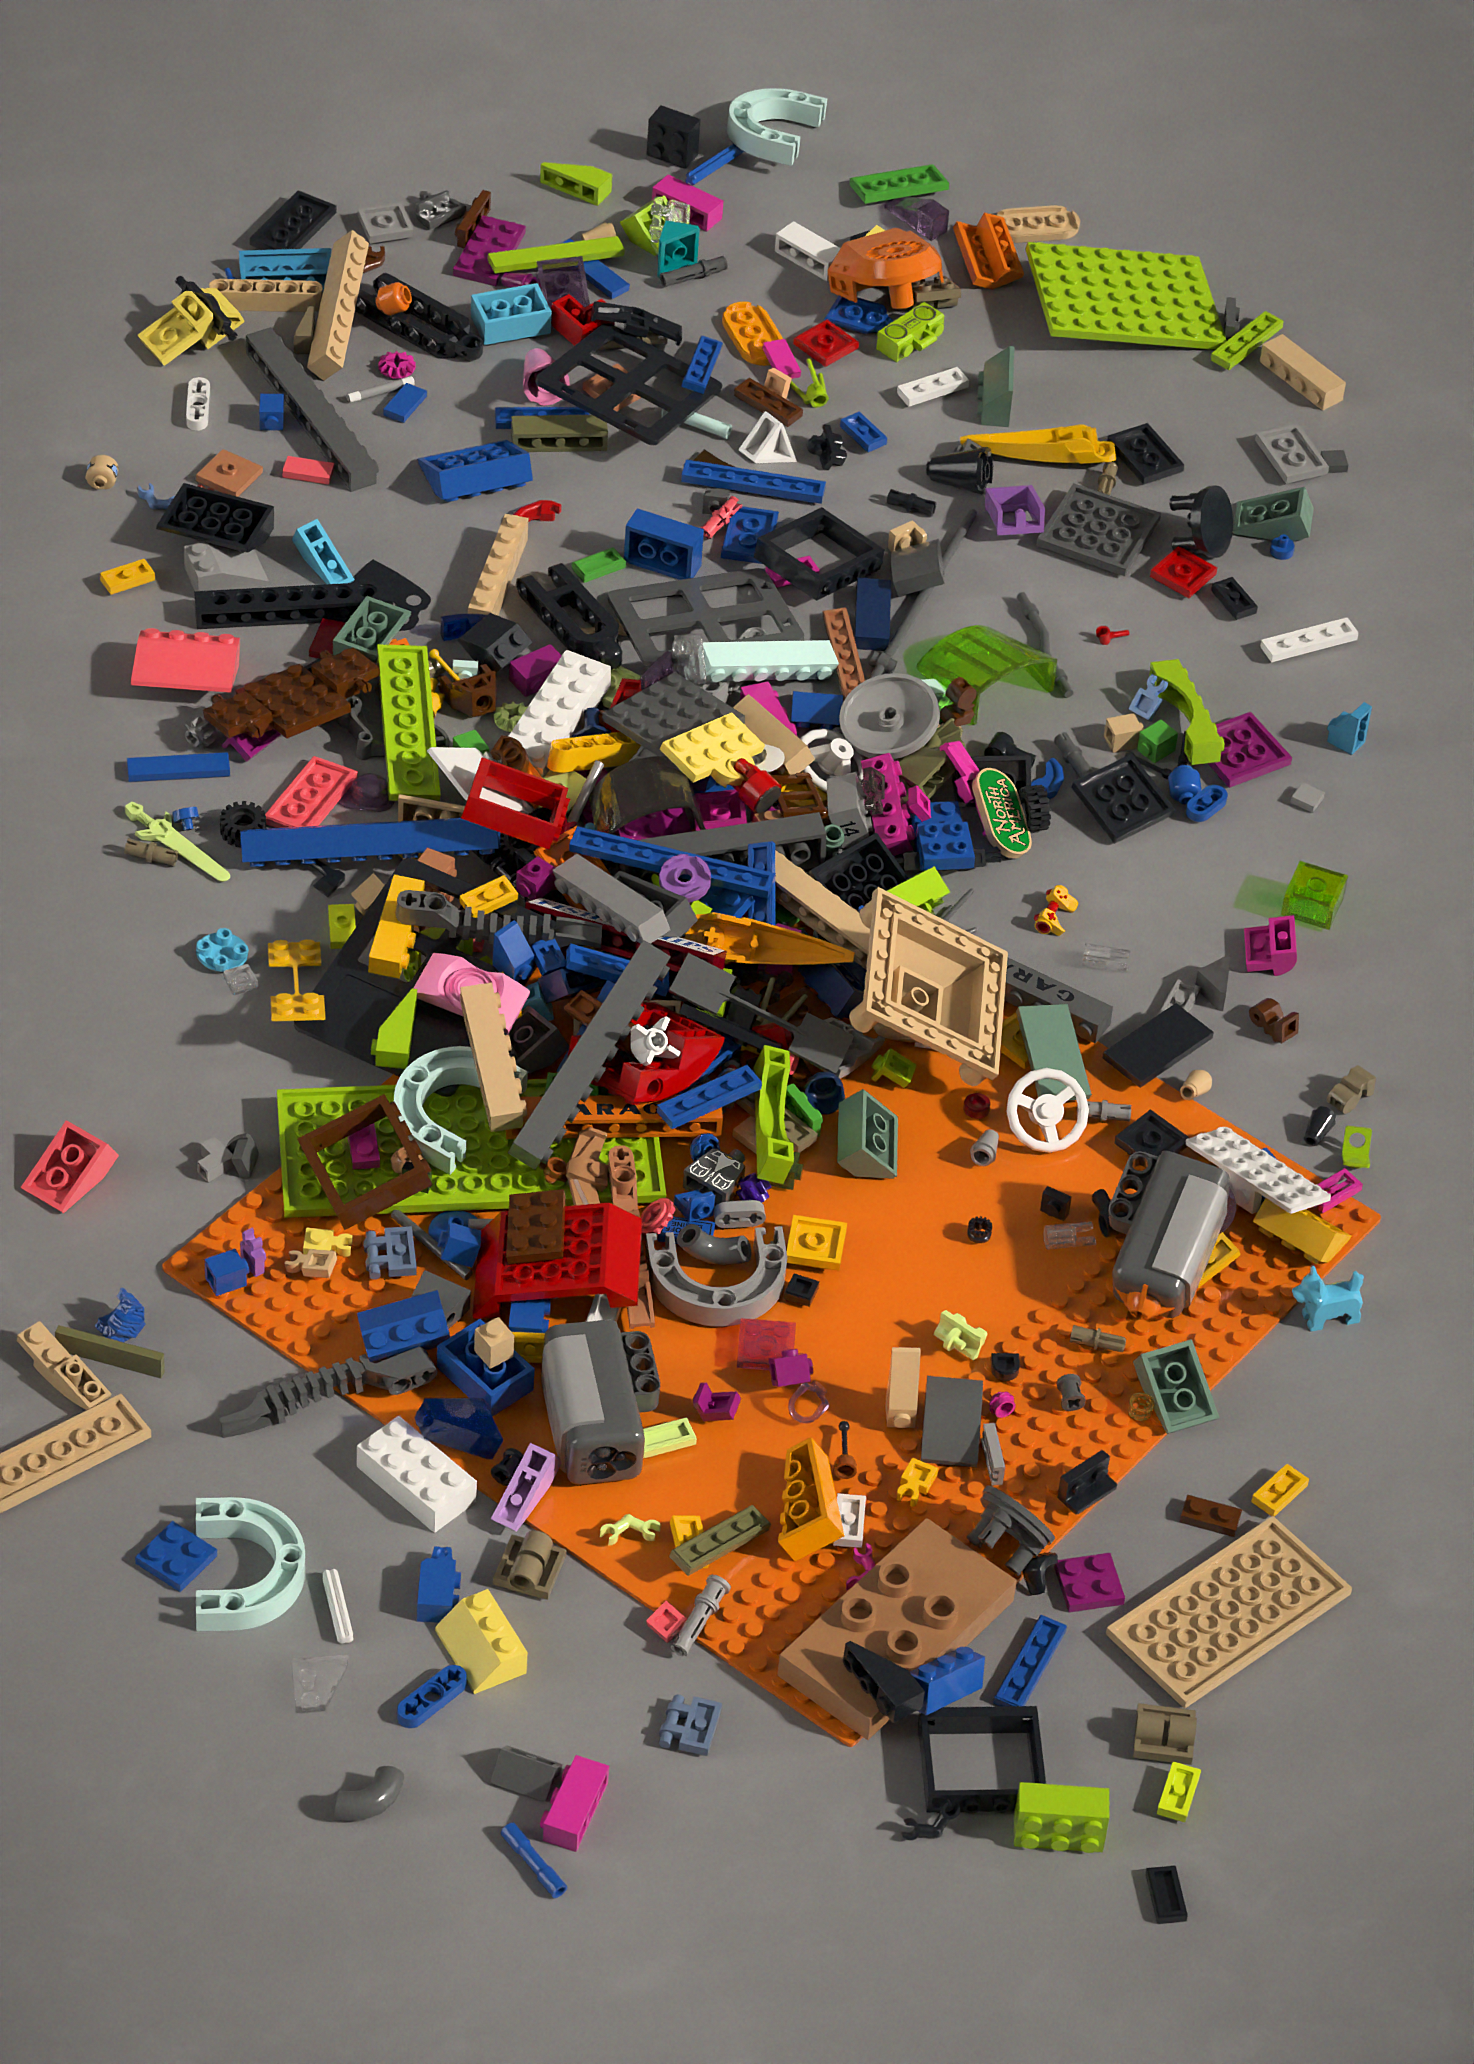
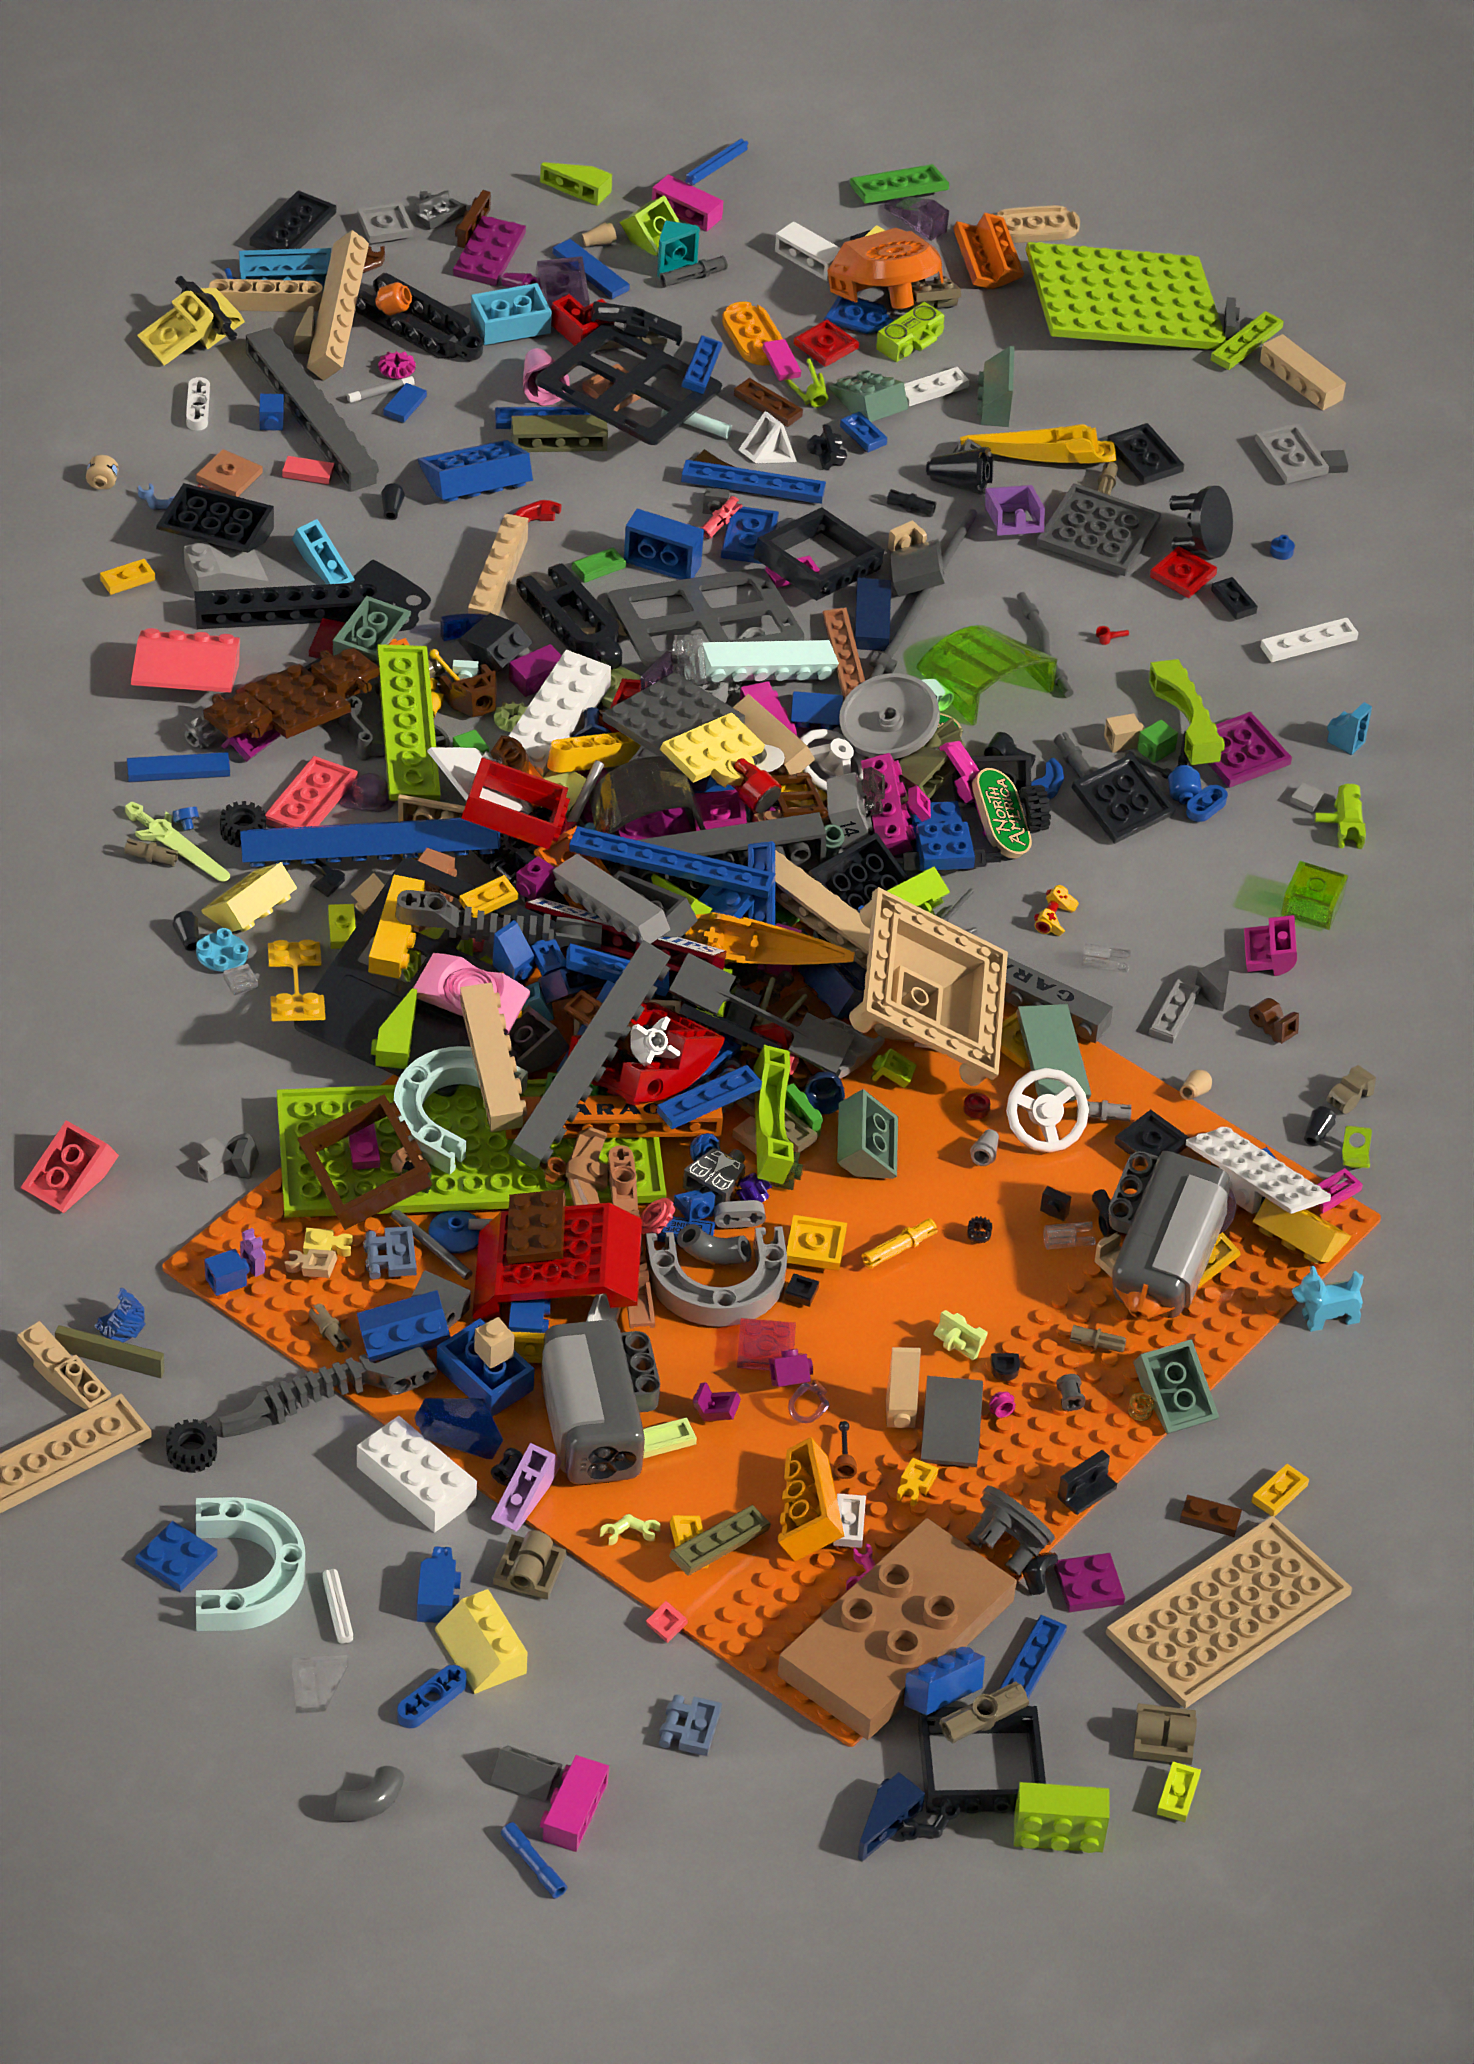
blue brick [438,1222,481,1268] -> none
lime tile [487,236,625,274] -> none
black brick [646,105,700,169] -> none
clear plate [649,197,690,243] -> none
medium lavender tile [659,854,711,903] -> none
light grey pin [671,1575,731,1656] -> none
light aqua piece [727,88,827,166] -> none
light nougat plate [764,368,792,399] -> none
black slope [843,1641,925,1723] -> none
reddish brown leg [940,677,977,727] -> none
light grey tile [981,1423,1005,1485] -> none
black tile [1102,1003,1214,1088] -> none
medium blue plate [1128,674,1168,722] -> none
black tile [1145,1865,1188,1924] -> none
sand green slope [1233,486,1314,541] -> none
none -> black tyre [166,1419,217,1473]
none -> black cone [173,911,199,951]
none -> light yellow slope [201,862,297,932]
none -> dark tan pin [309,1304,352,1352]
none -> black cone [381,483,405,520]
none -> sand green slope [829,370,909,422]
none -> dark blue slope [858,1772,925,1862]
none -> yellow pin [862,1218,938,1269]
none -> dark tan piece [940,1681,1029,1744]
none -> tan bracket [1095,1233,1121,1277]
none -> lime piece [1315,784,1366,849]

